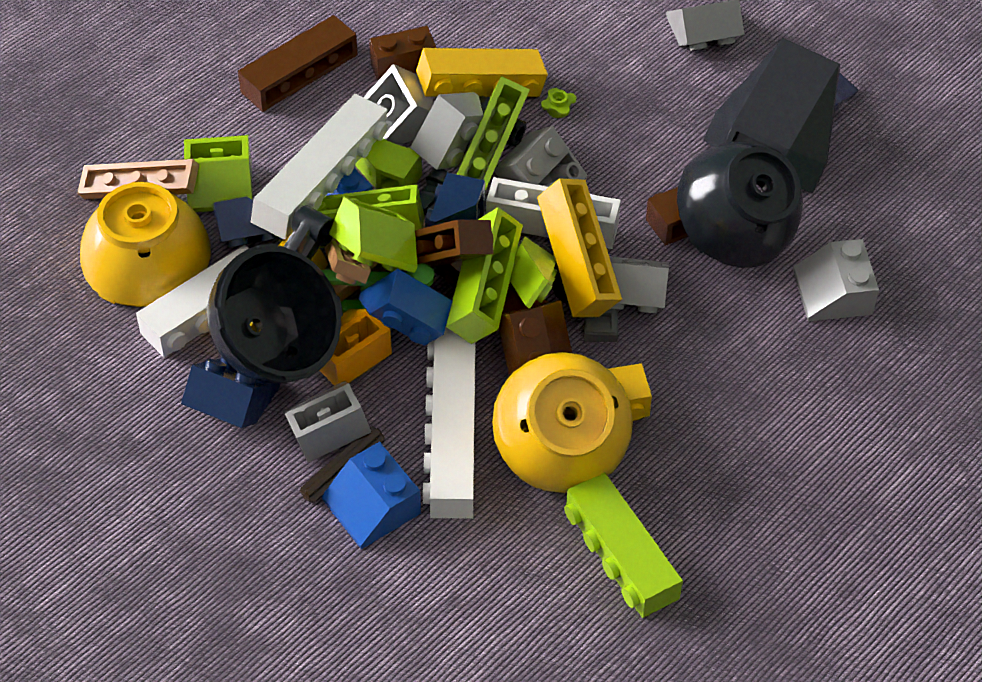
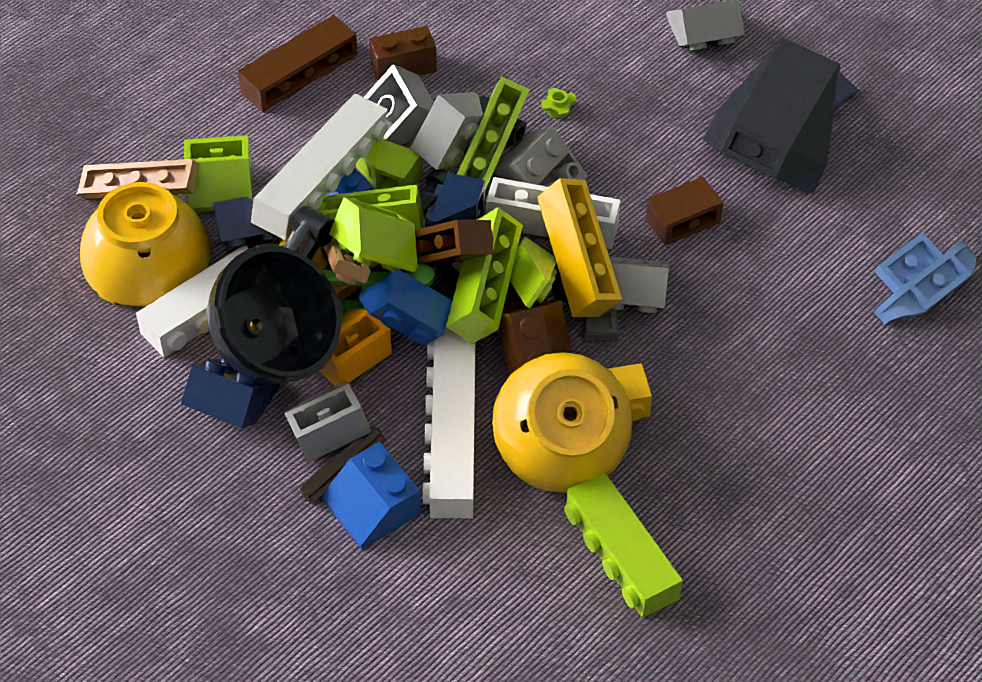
yellow brick [416,48,548,97] -> none
black piece [677,141,803,268] -> none
light grey slope [793,239,879,321] -> none
none -> medium blue plate [874,232,976,324]

